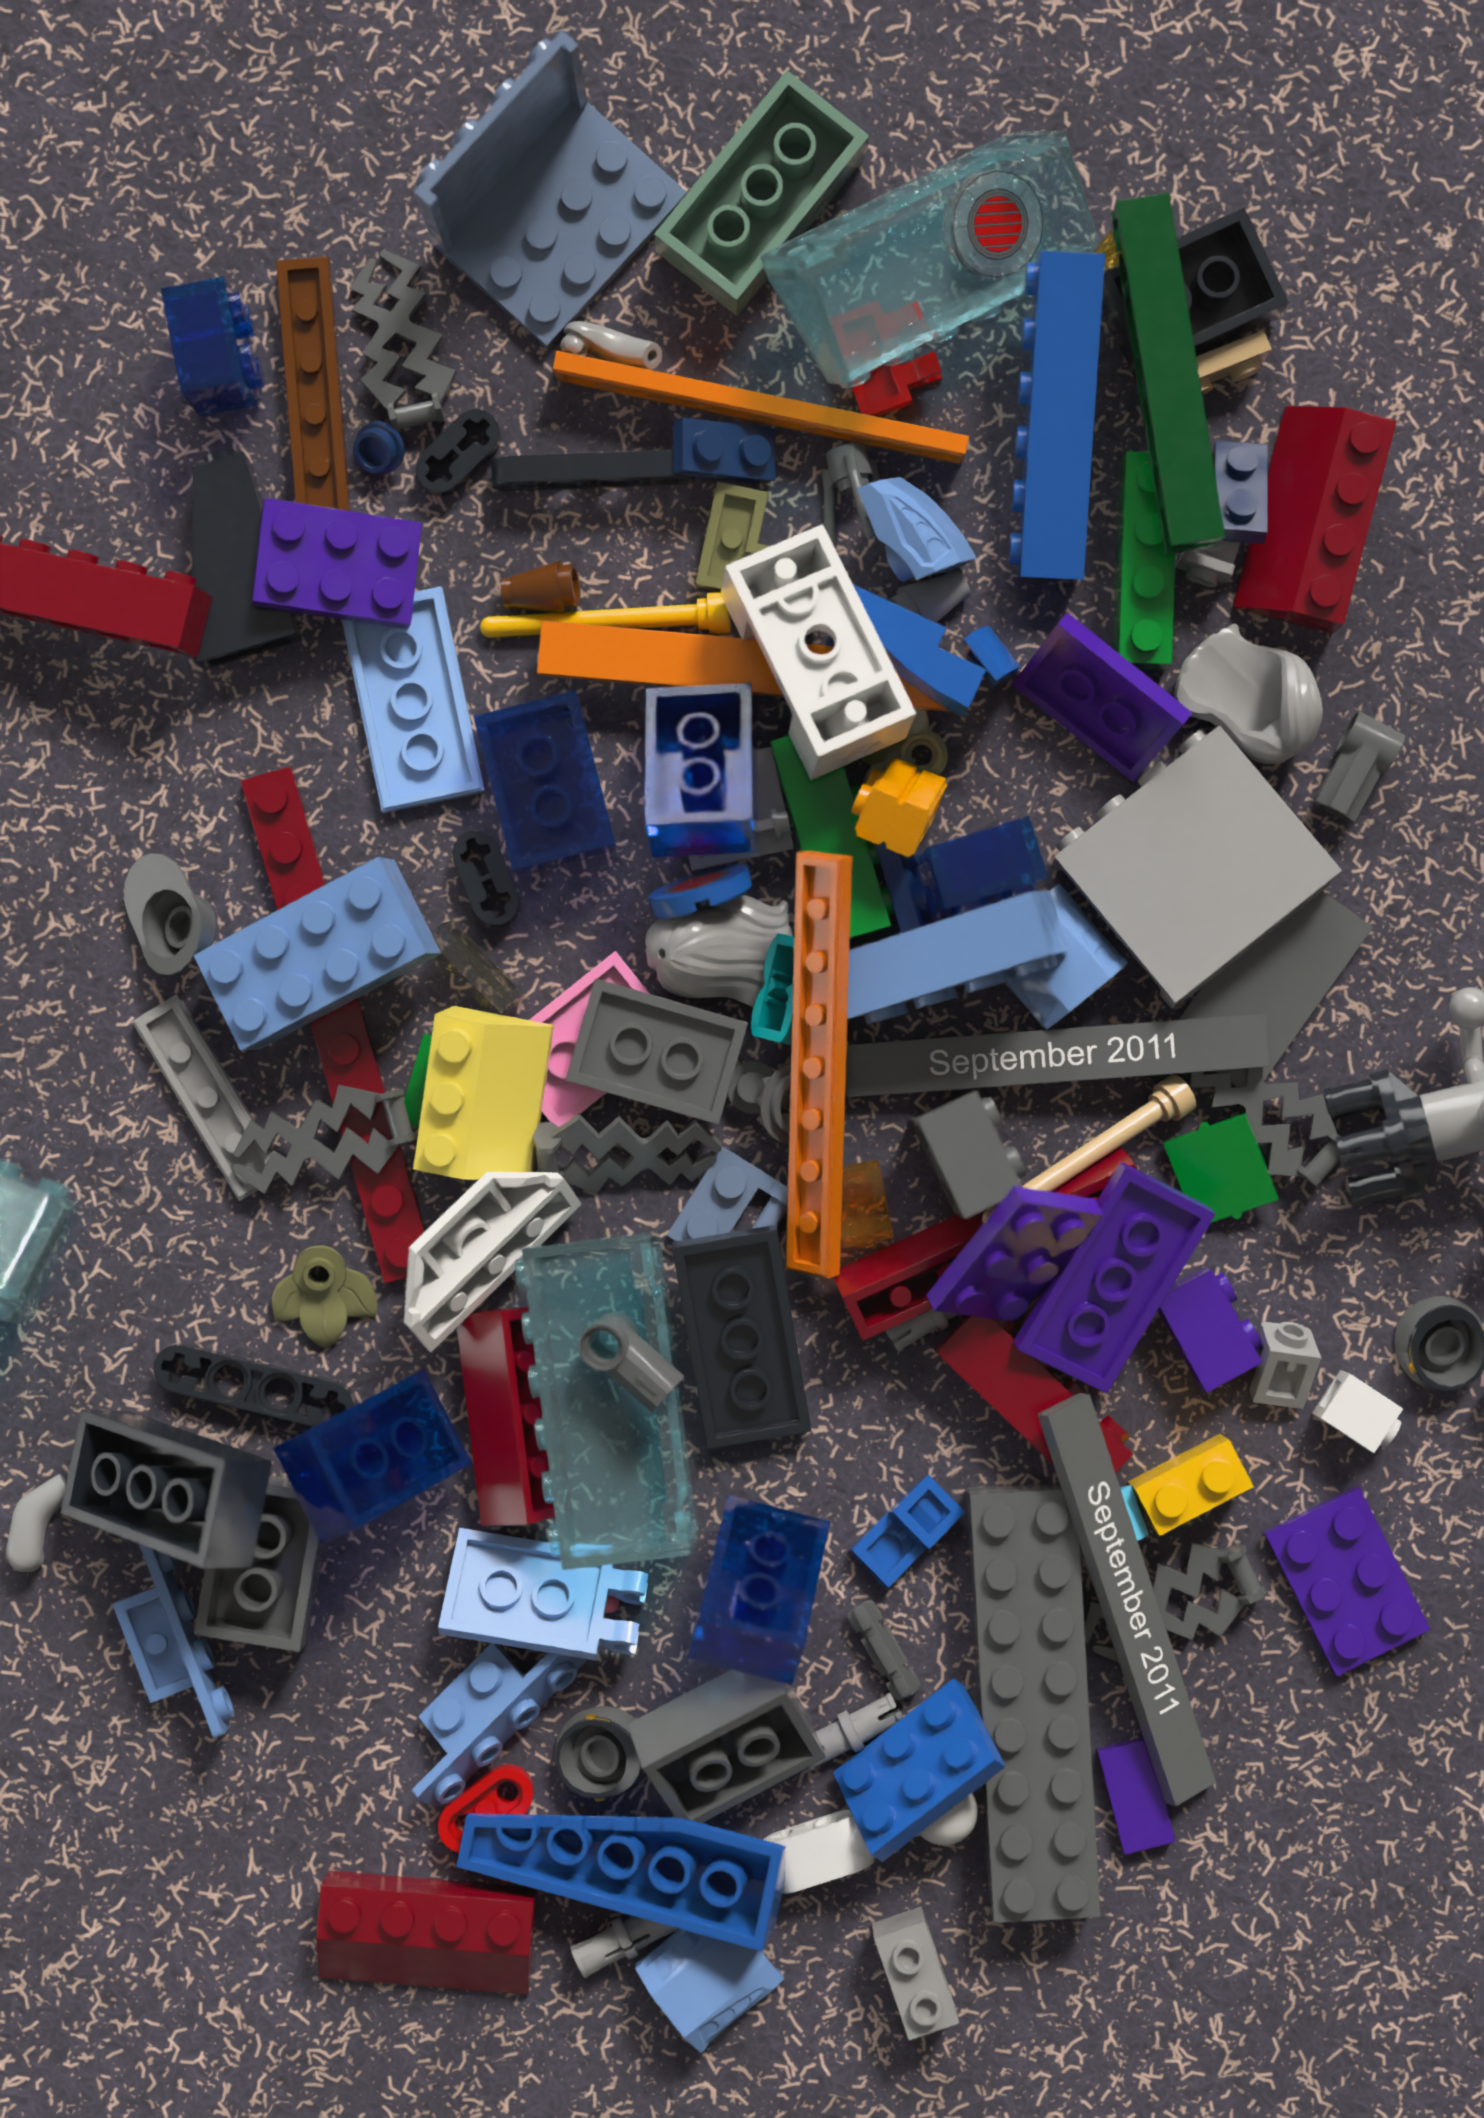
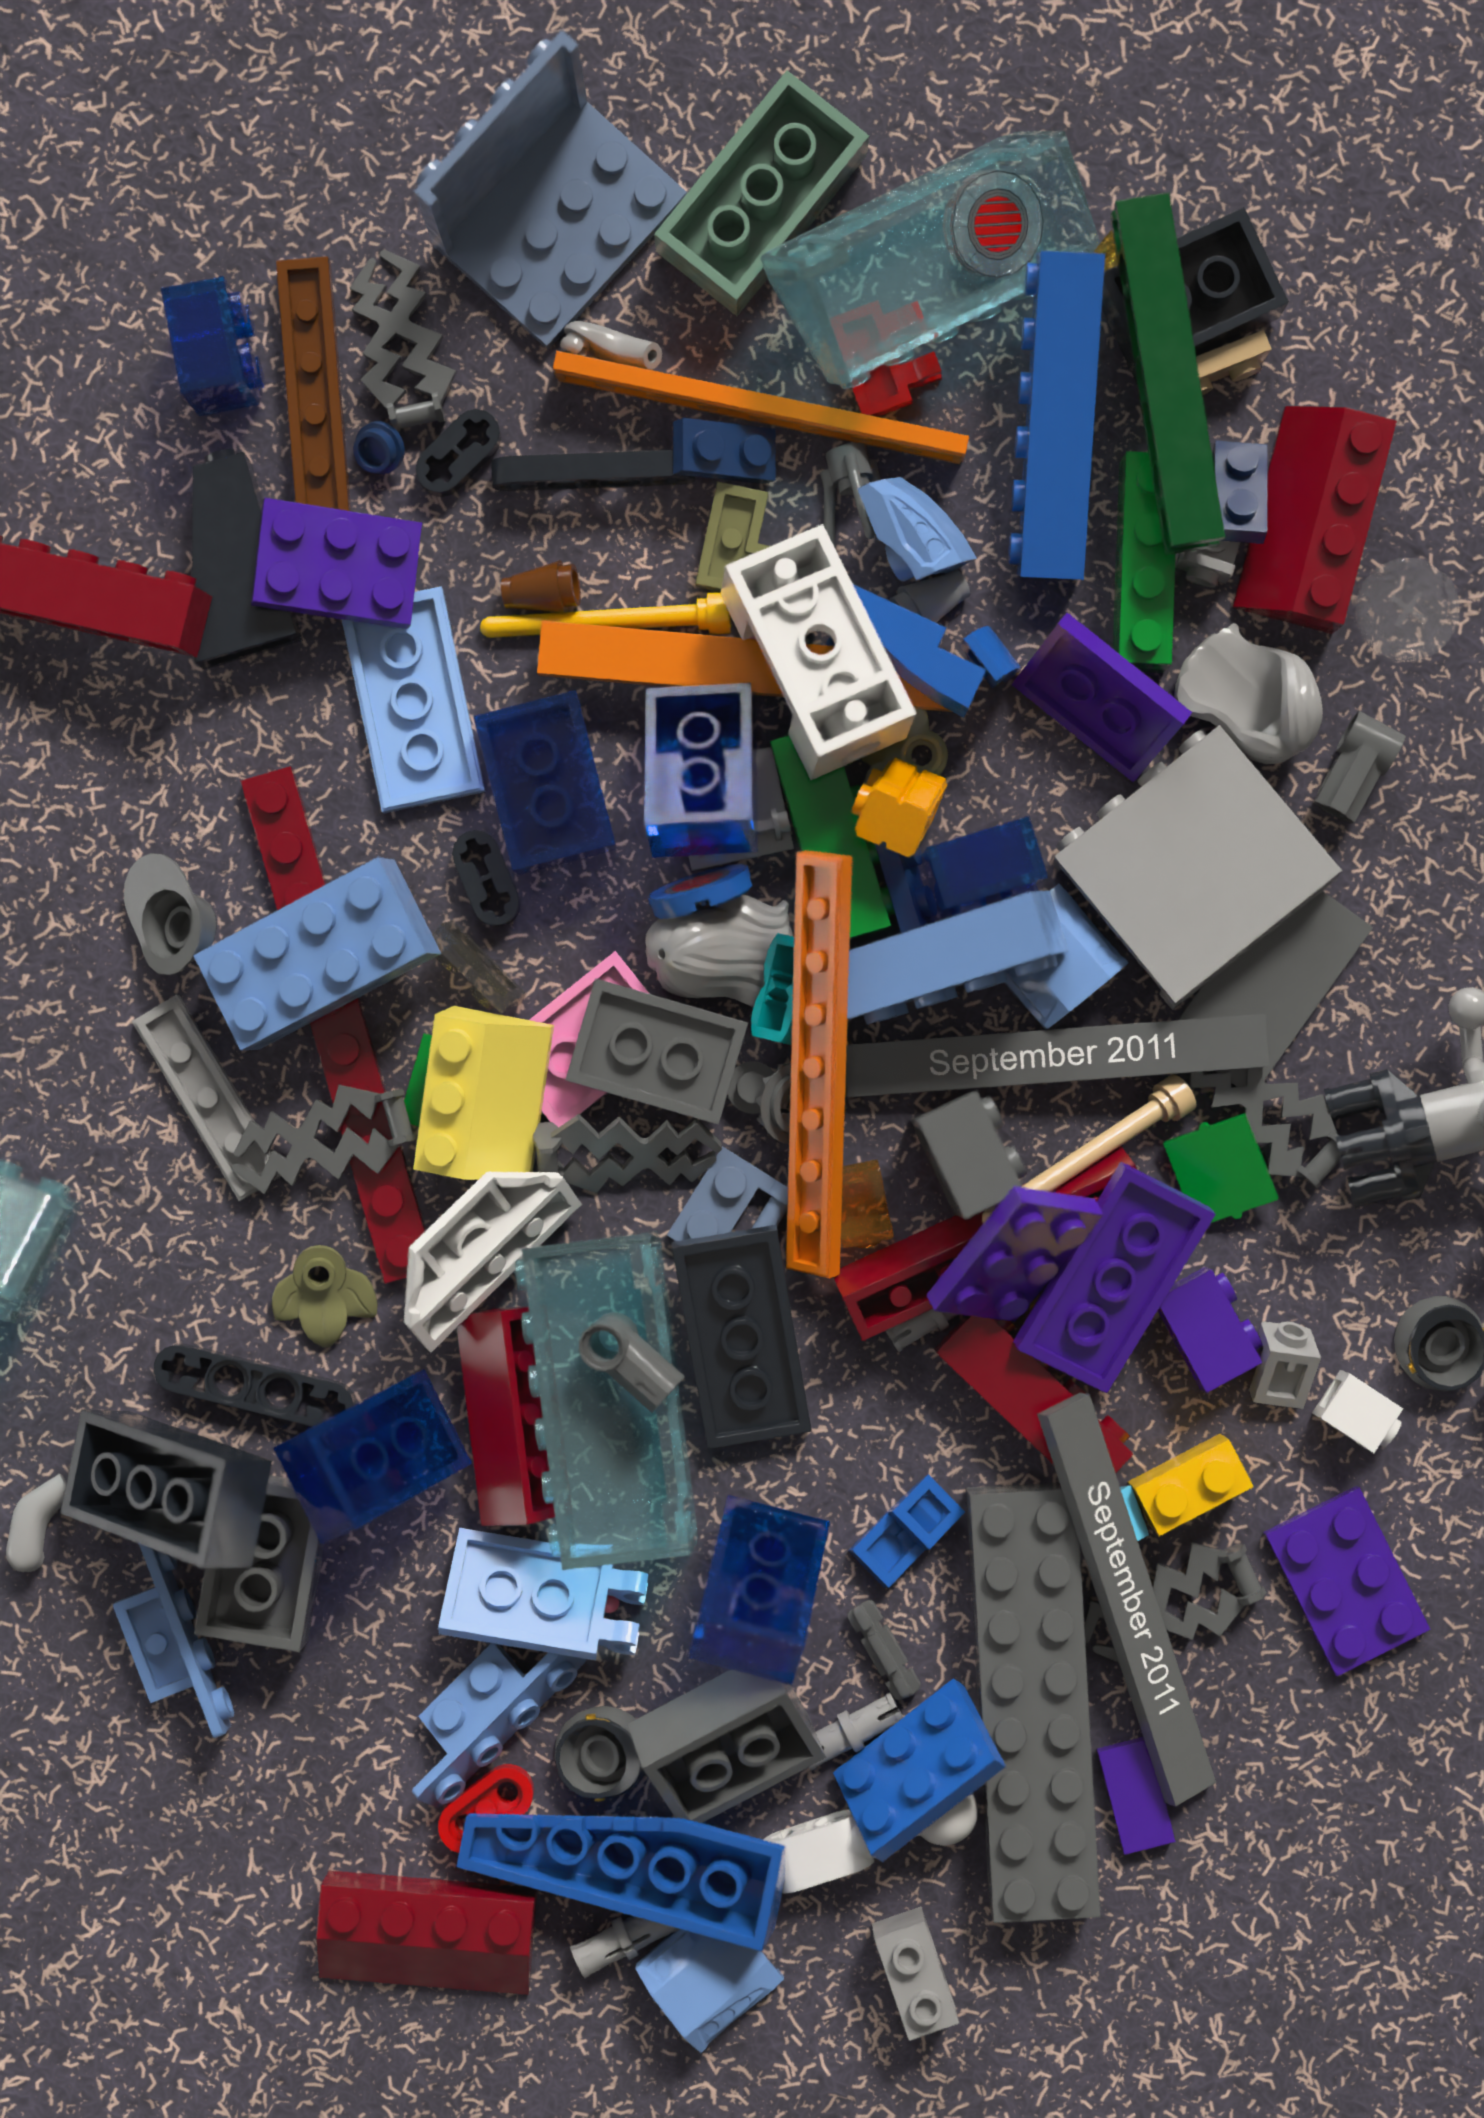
none -> clear tile [1354,558,1460,663]

